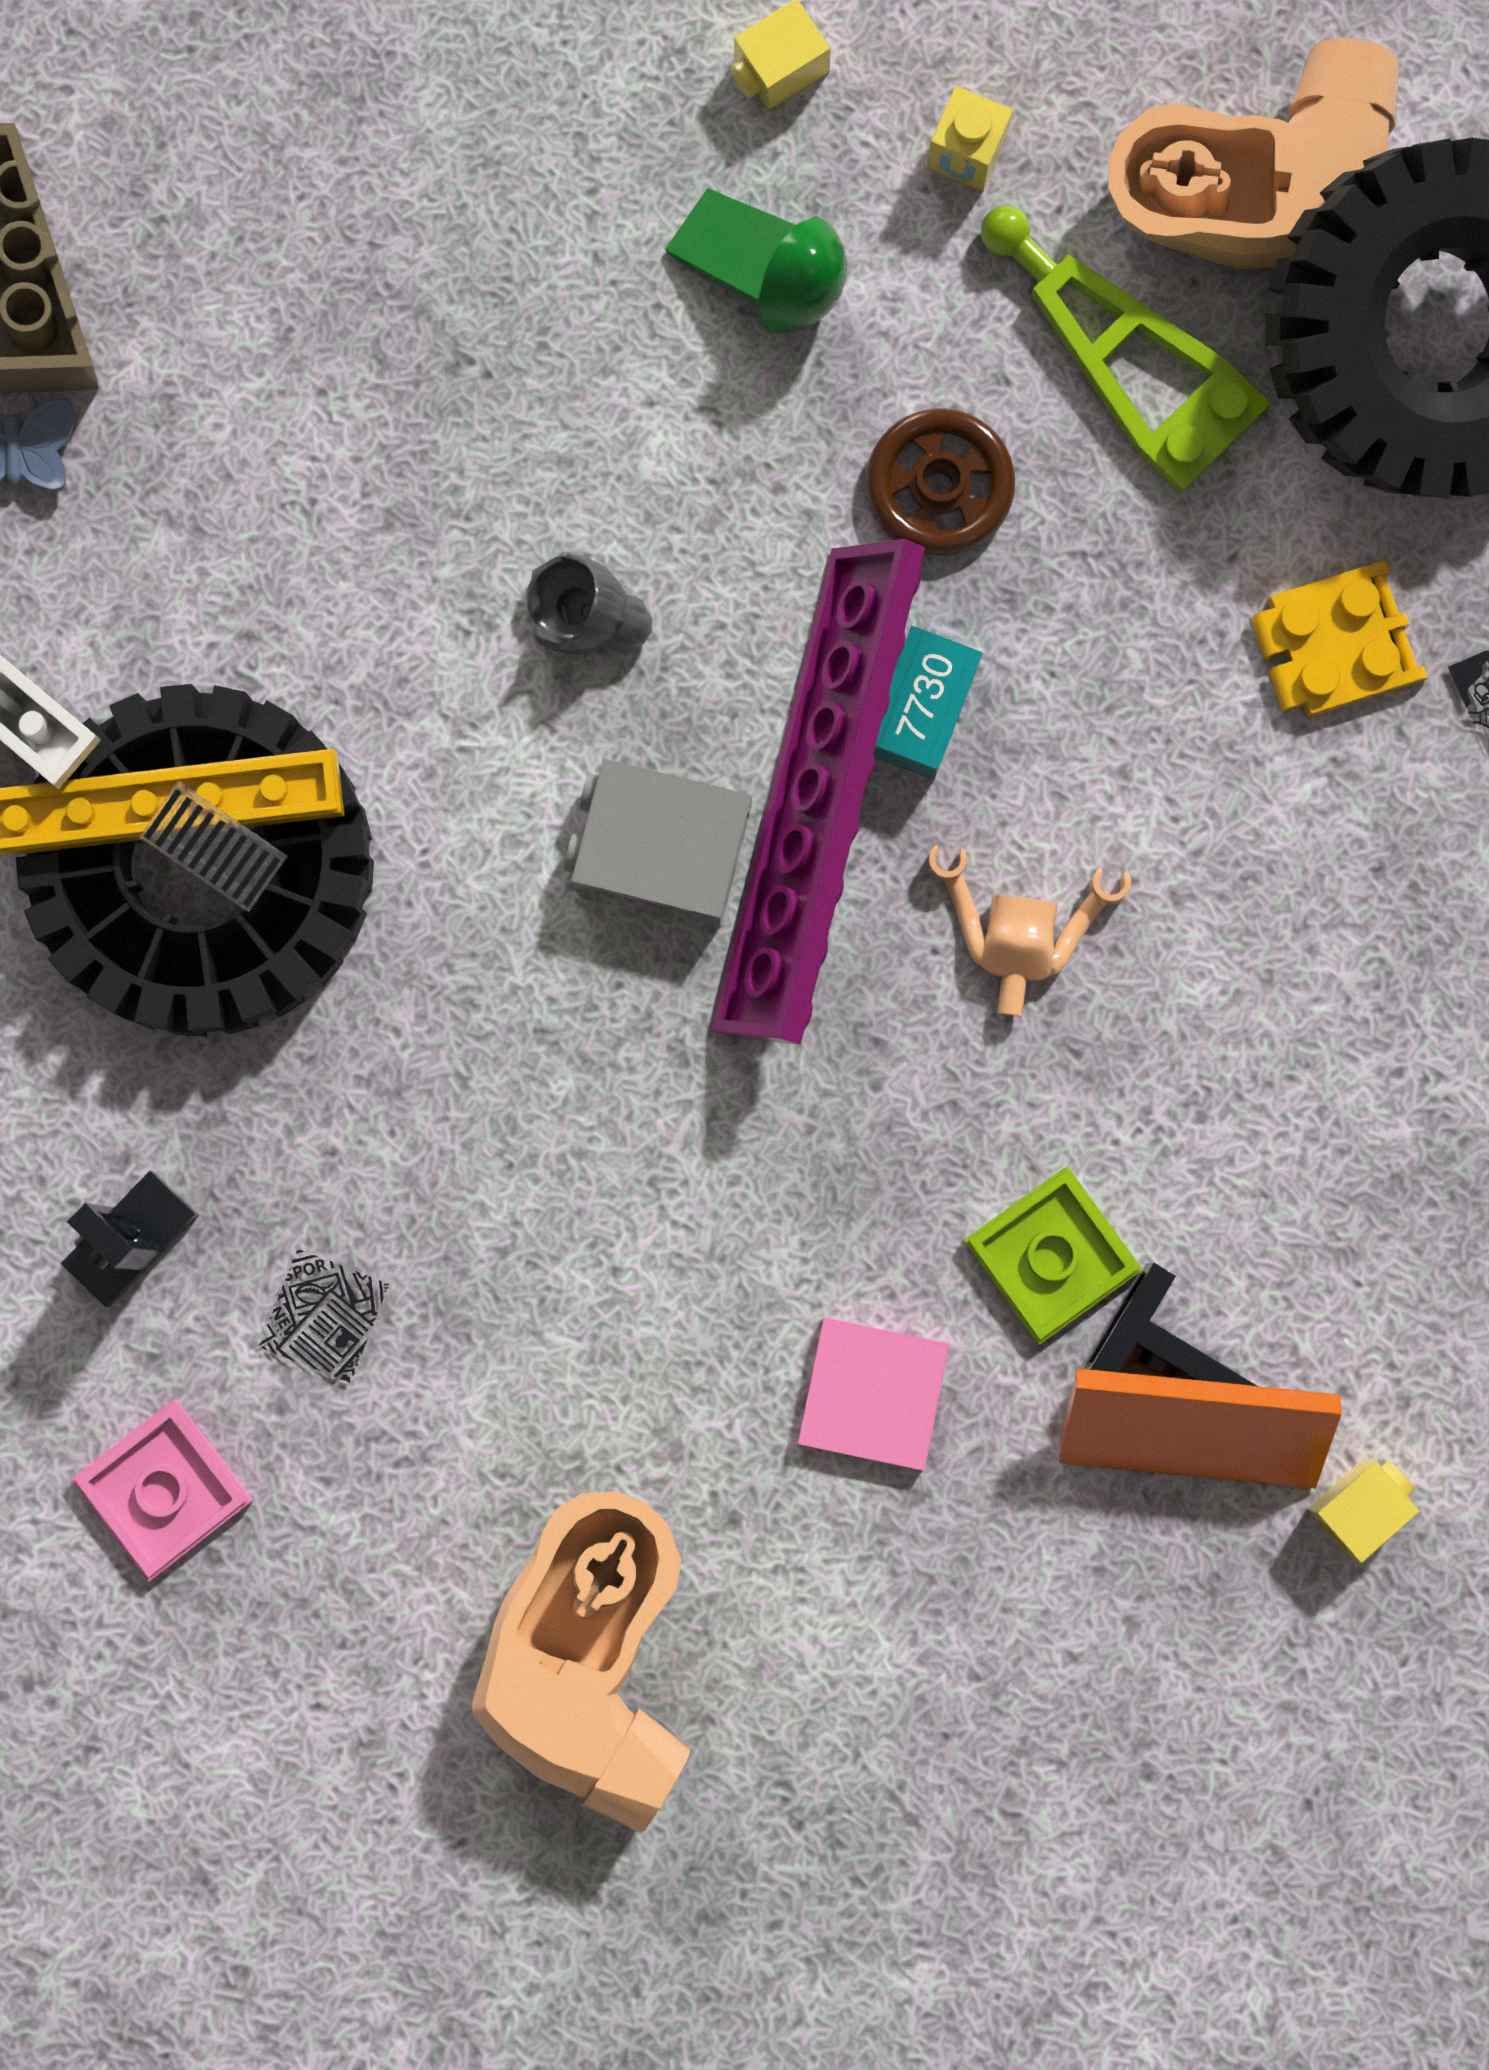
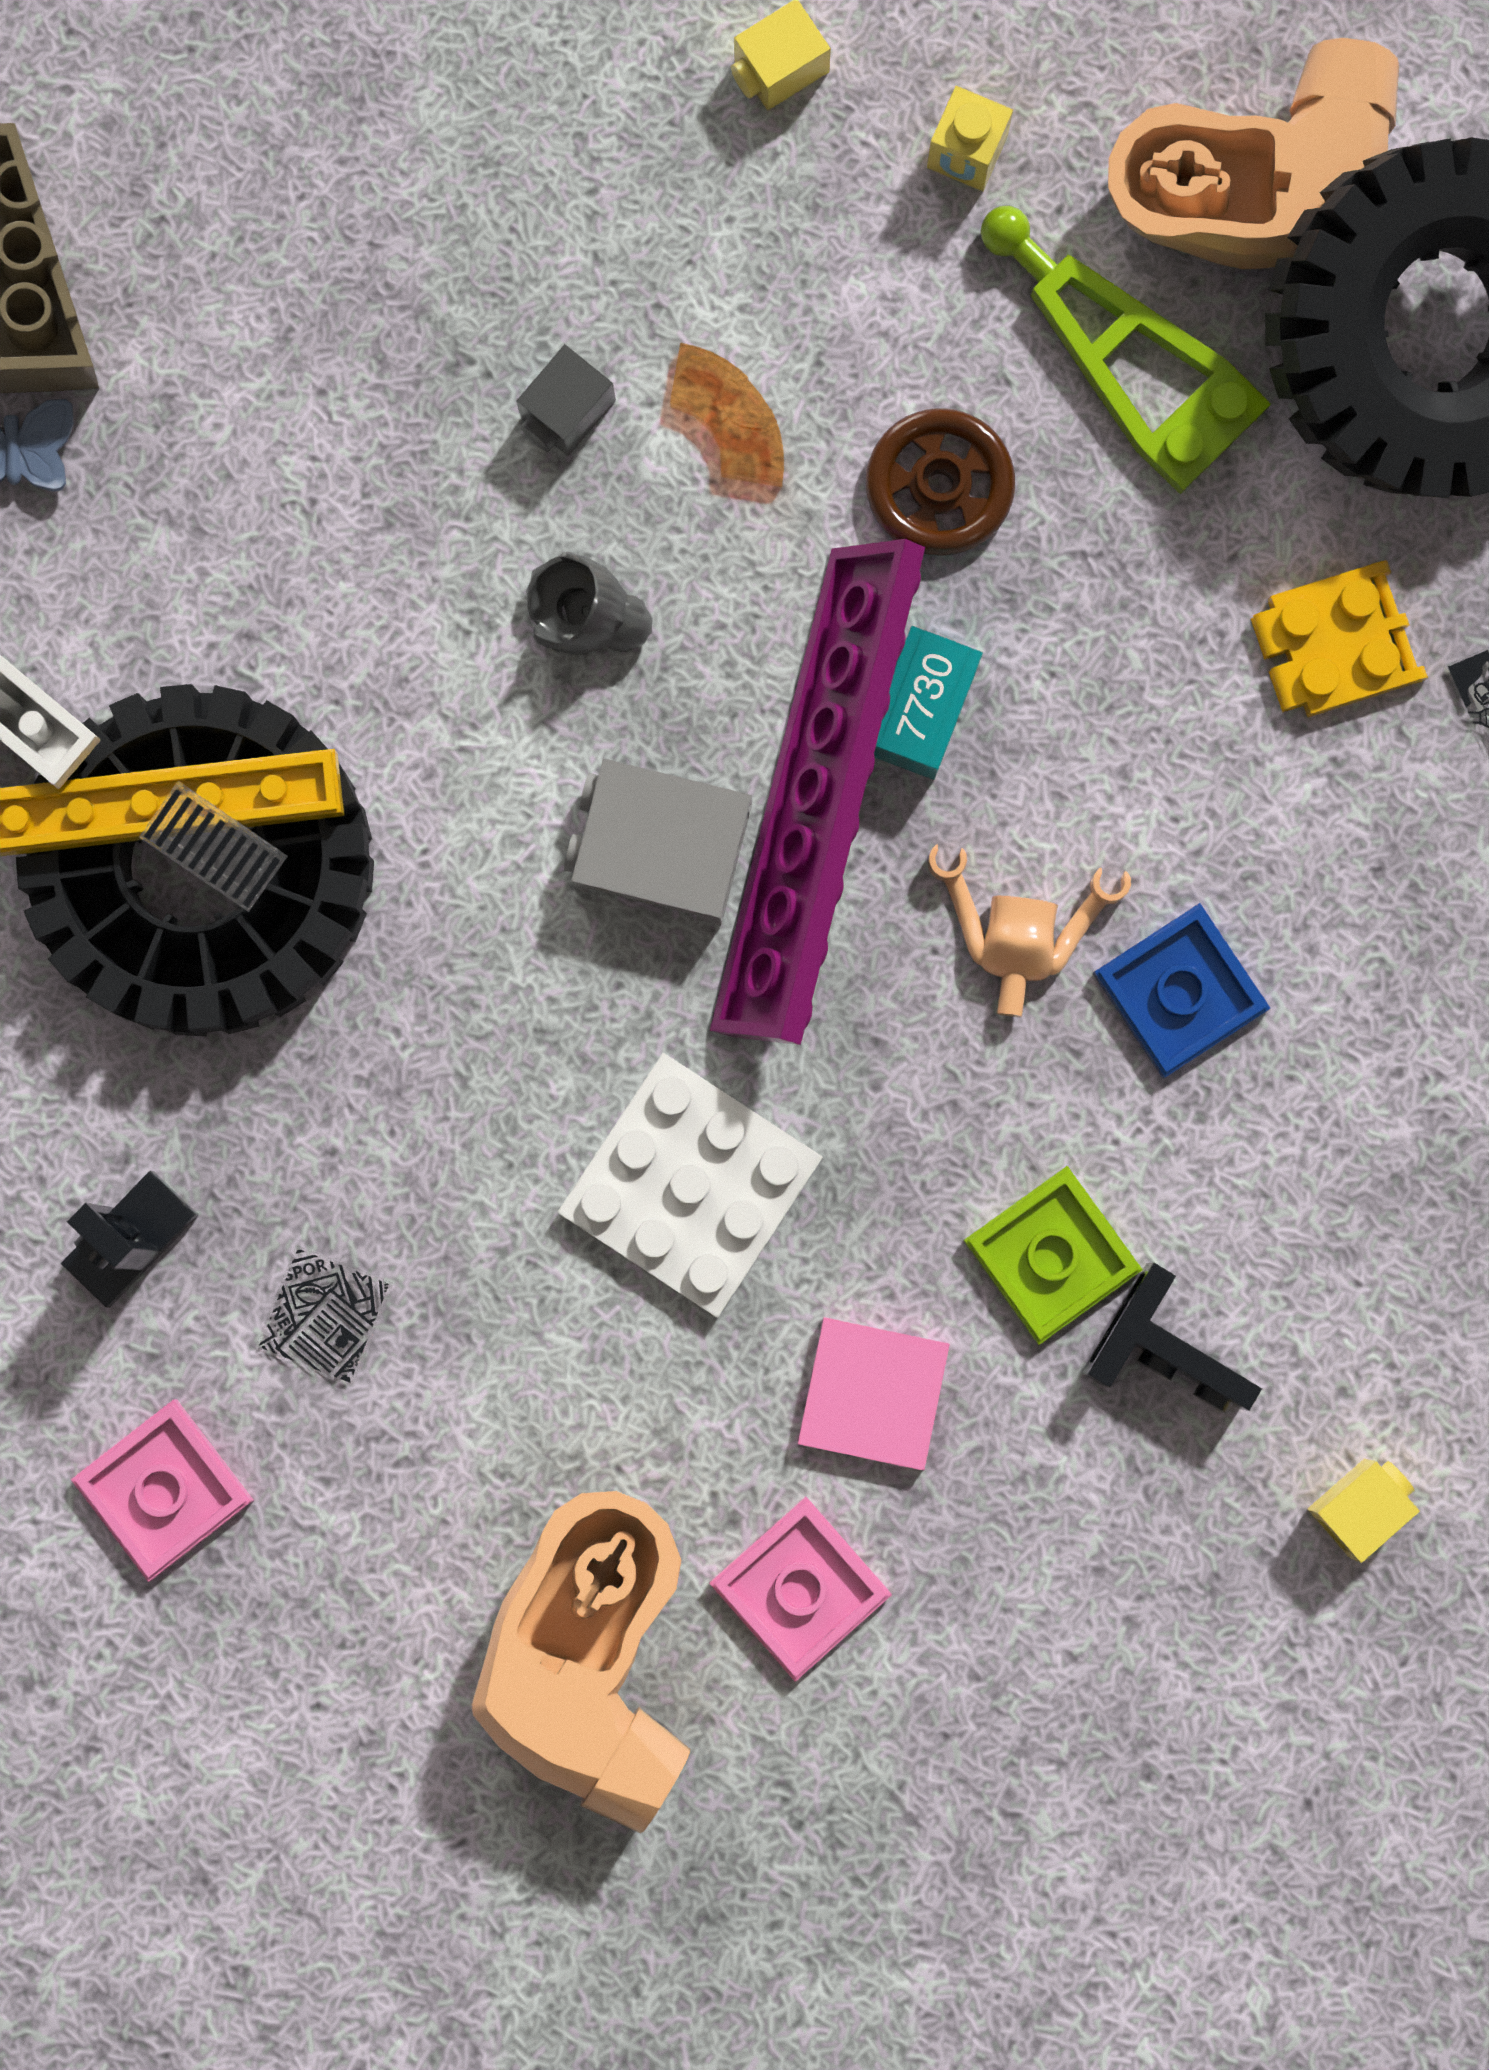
green piece [665,188,847,334] -> none
orange tile [1059,1369,1342,1489] -> none
none -> dark grey brick [516,344,616,456]
none -> white plate [557,1053,823,1318]
none -> clear orange tile [670,343,784,487]
none -> bright pink tile [709,1496,892,1682]
none -> blue tile [1093,903,1271,1079]

